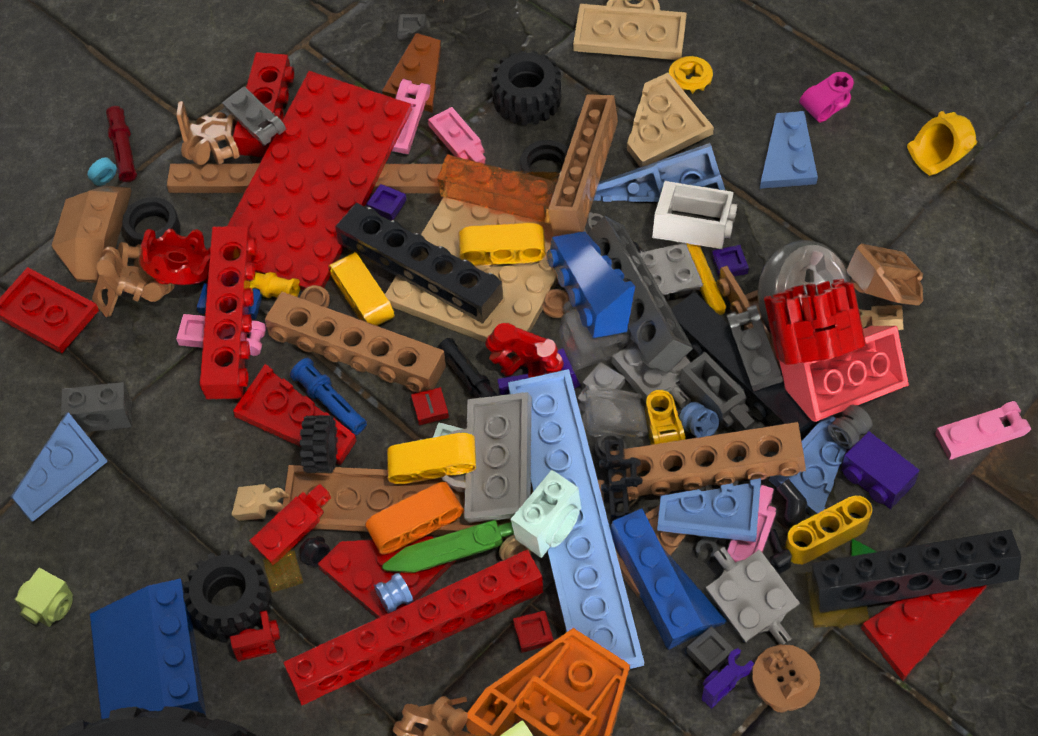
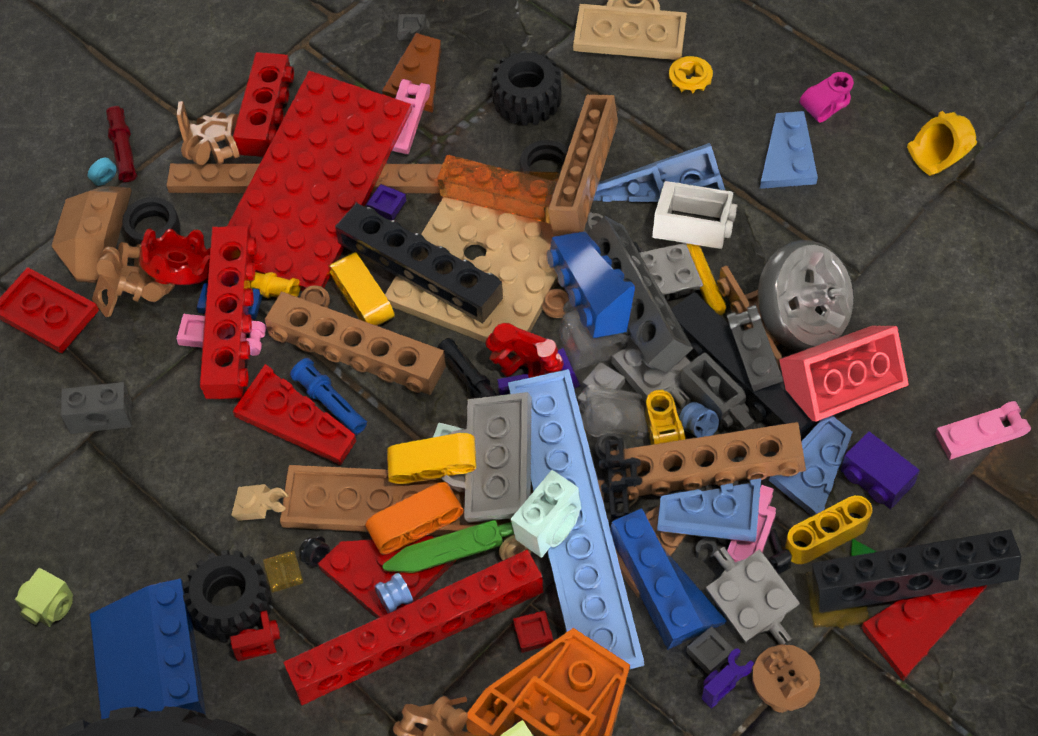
medium blue wing [11,412,108,522] -> none
dark grey plate [222,86,287,146] -> none
red hinge [249,484,331,565] -> none
black tyre [300,415,338,473] -> none
red tile [411,387,449,425] -> none
bright pink hinge [428,107,487,173] -> none
yellow beam [459,223,545,266] -> none
tan plate [627,73,714,167] -> none
dark purple tile [711,245,749,278] -> none
red piece [764,279,866,365] -> none
black arm [776,478,807,528] -> none
dark grey wheel [828,405,873,449] -> none
medium nougat wedge [846,244,923,306] -> none
tan plate [859,305,903,330] -> none

